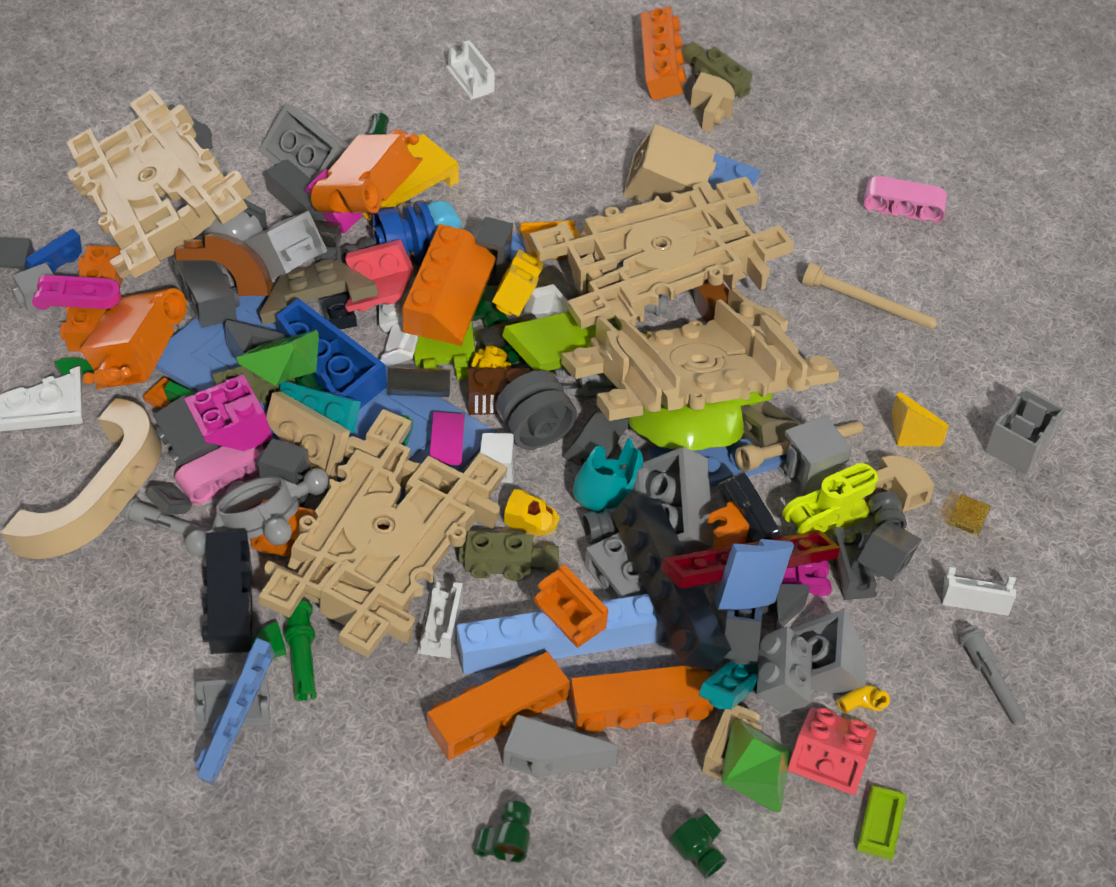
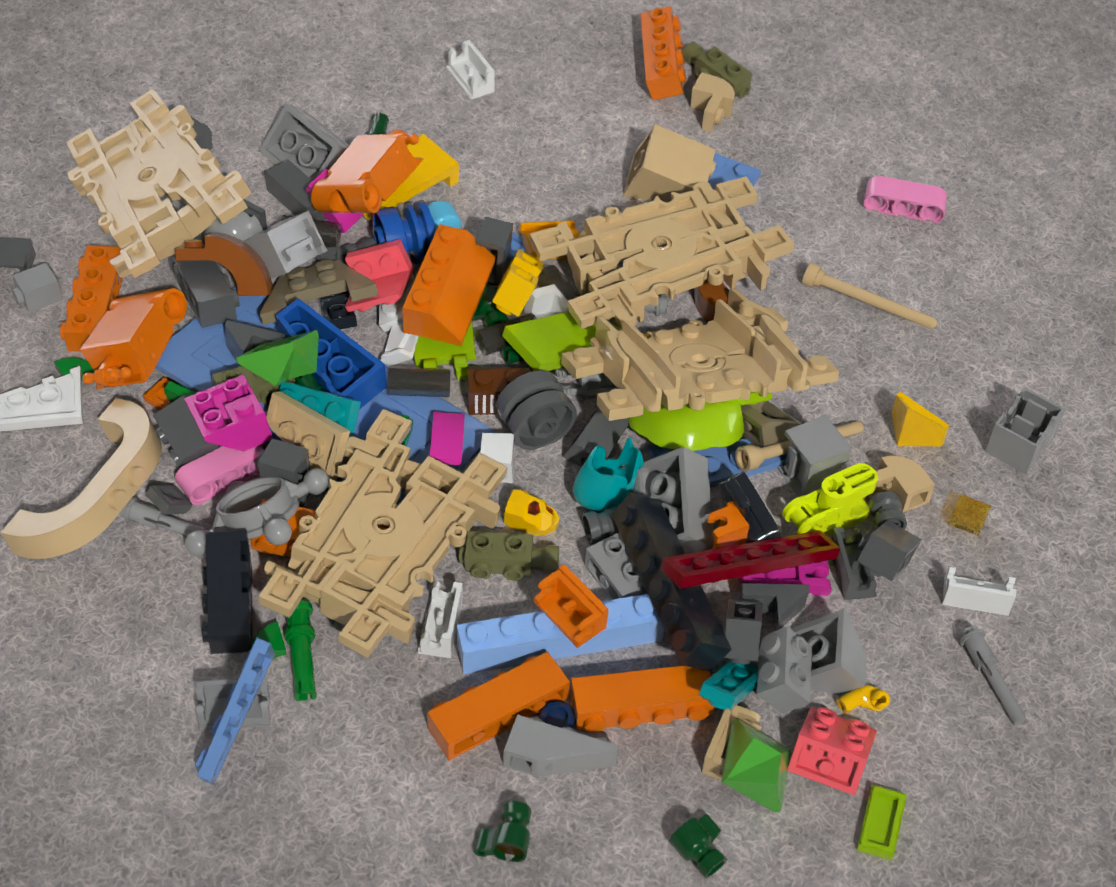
blue plate [25,229,82,274] -> none
dark pink plate [32,275,121,310] -> none
yellow gear [471,346,511,369] -> none
medium blue slope [714,539,794,610] -> none
none -> dark blue tile [538,701,575,729]

